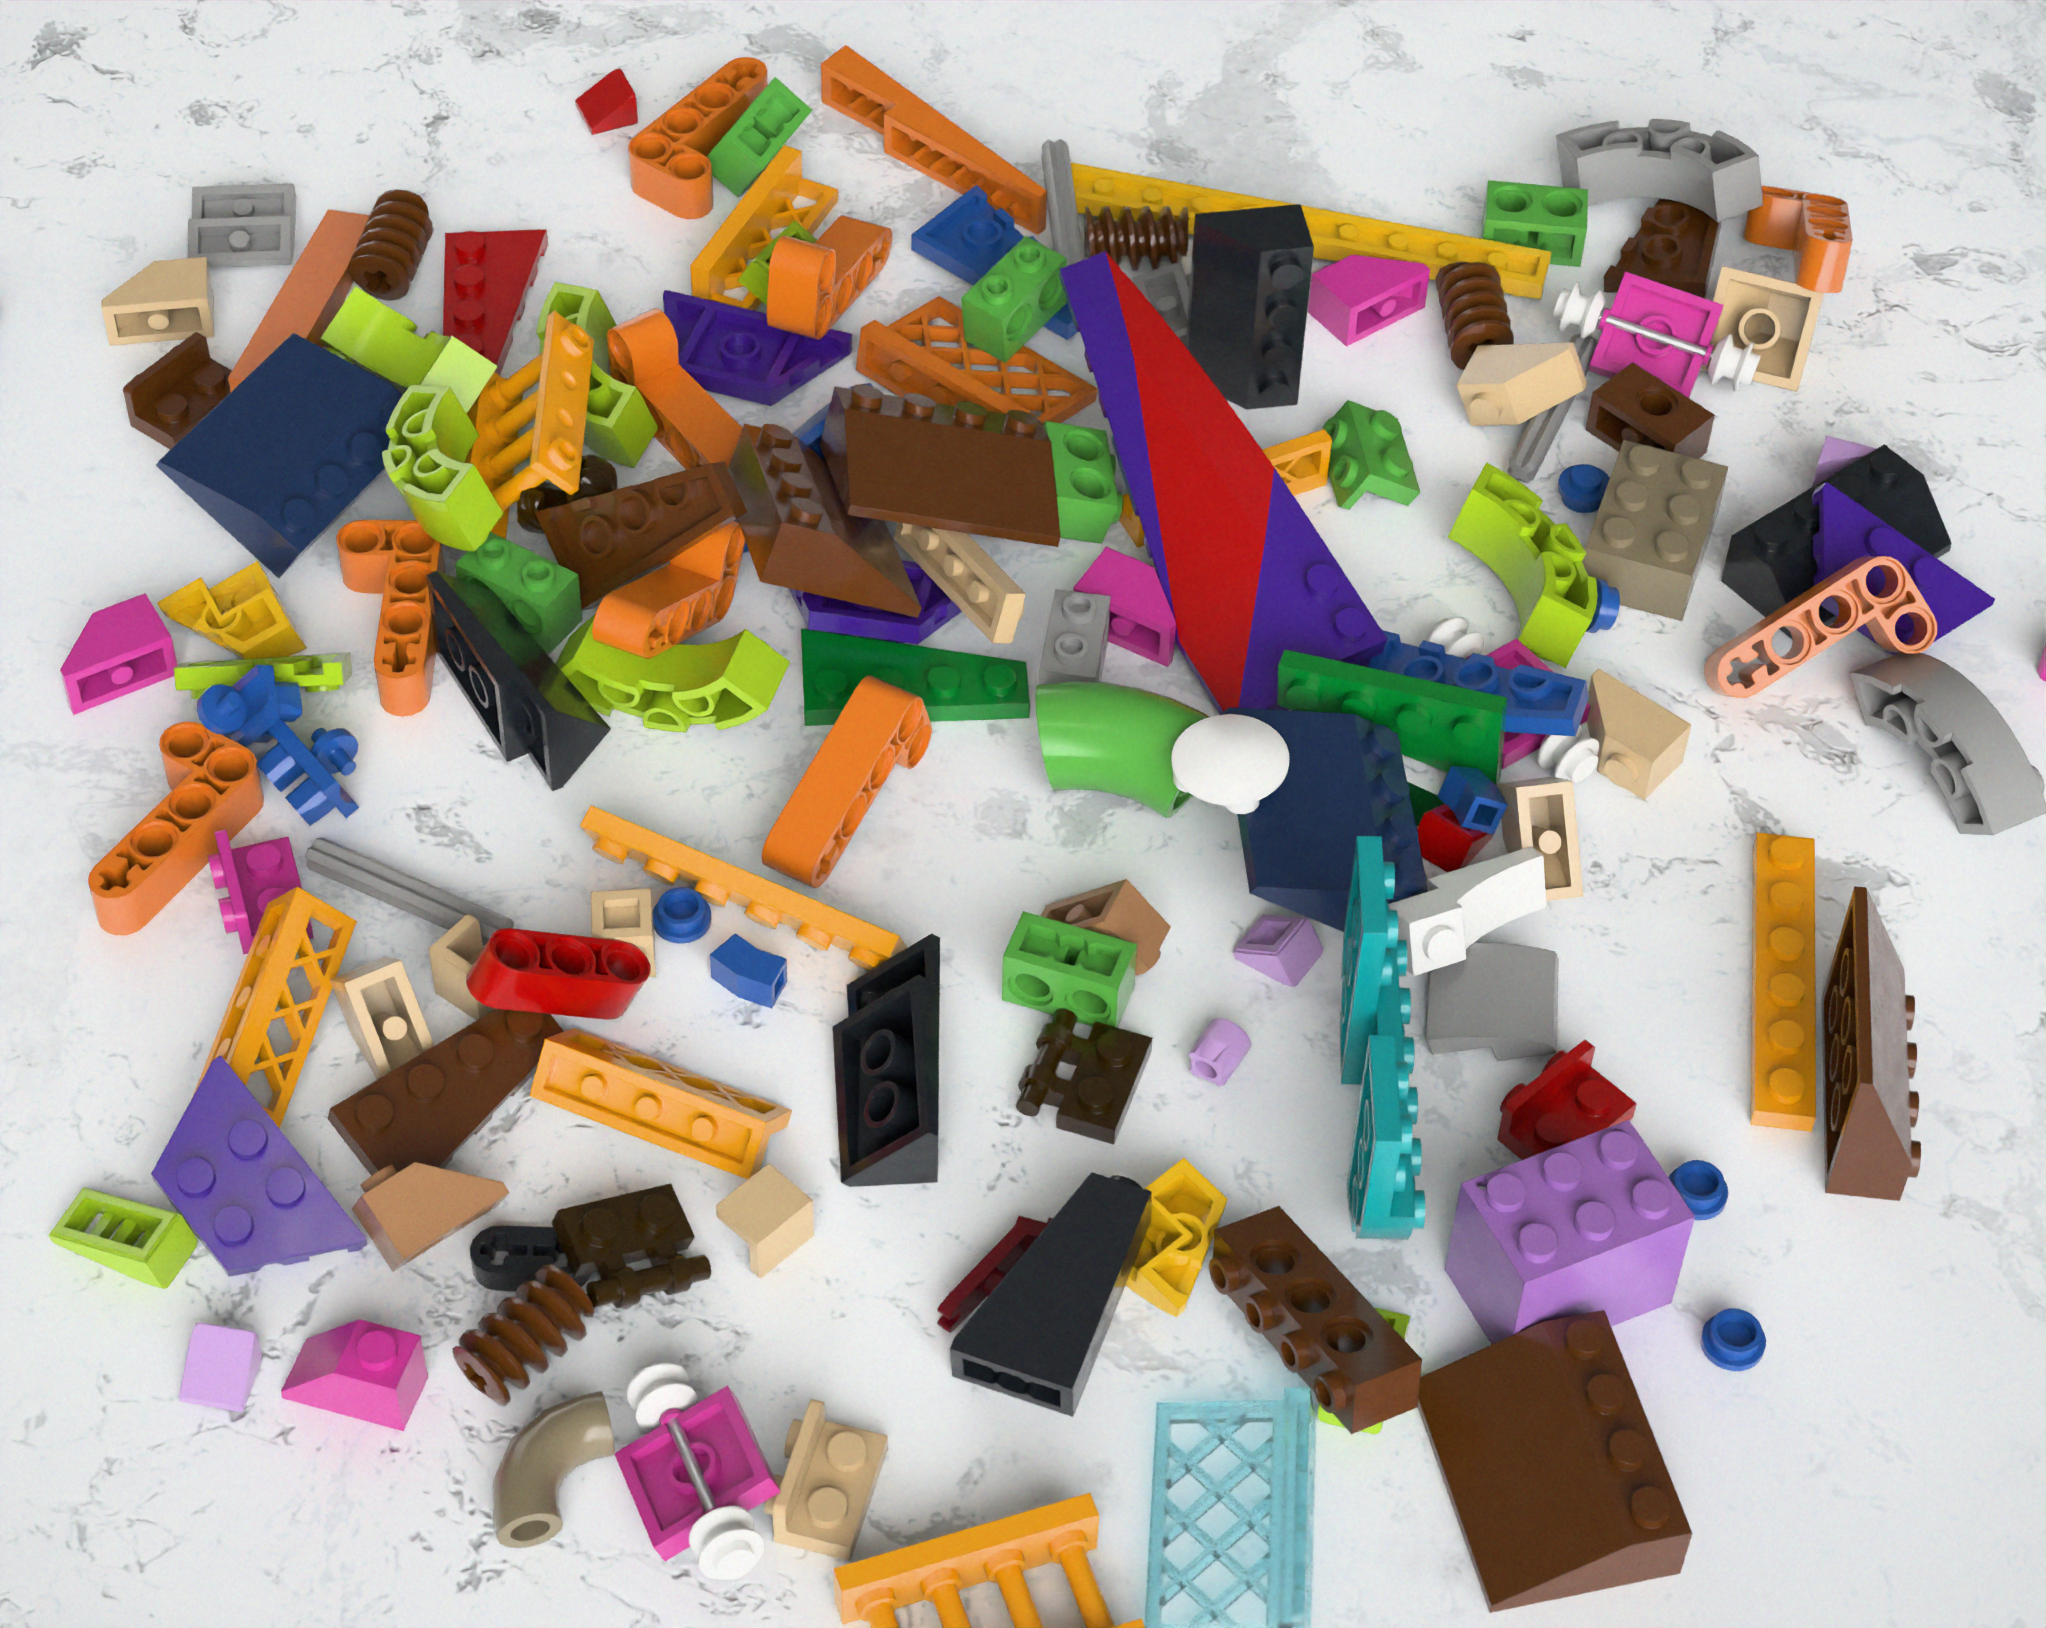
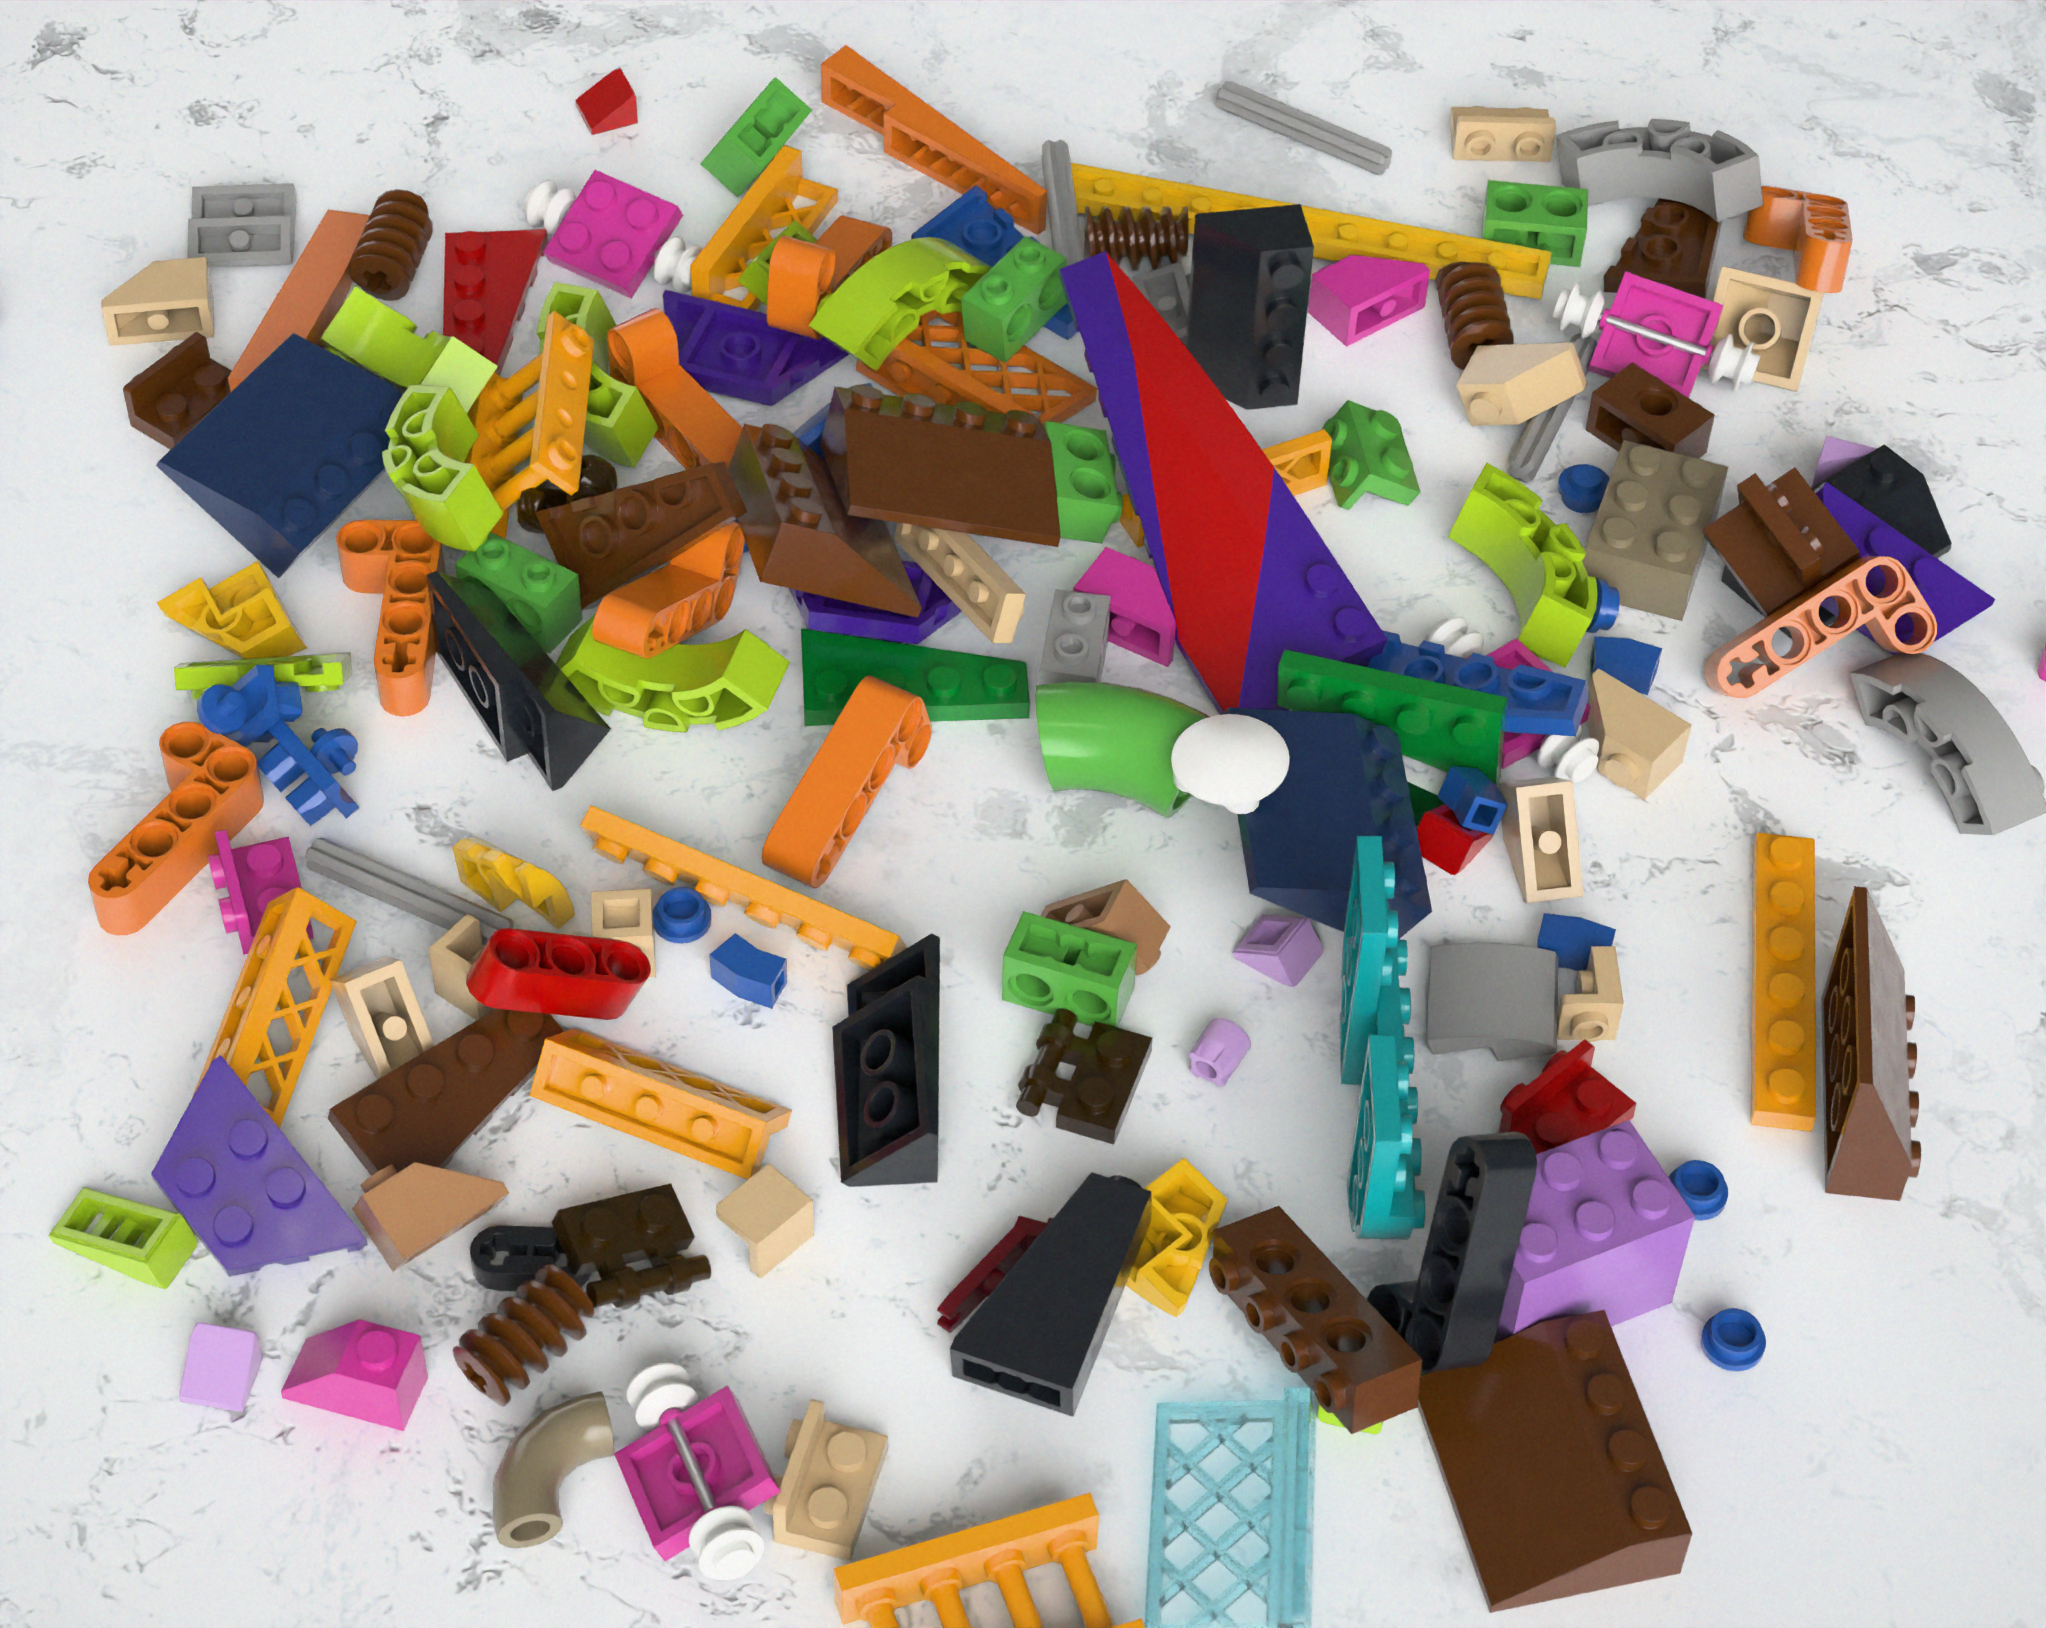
dark pink slope [60,593,177,715] -> none
orange beam [628,57,768,220] -> none
white slope [1388,846,1547,976] -> none
none -> yellow slope [452,837,575,929]
none -> dark pink plate [524,170,702,299]
none -> lime brick [808,237,992,371]
none -> light grey axle [1216,81,1393,175]
none -> black beam [1367,1131,1537,1373]
none -> tan bracket [1449,106,1556,162]
none -> blue piece [1537,913,1616,971]
none -> tan bracket [1557,946,1624,1042]
none -> blue piece [1590,636,1662,695]
none -> reddish brown bracket [1703,467,1860,617]

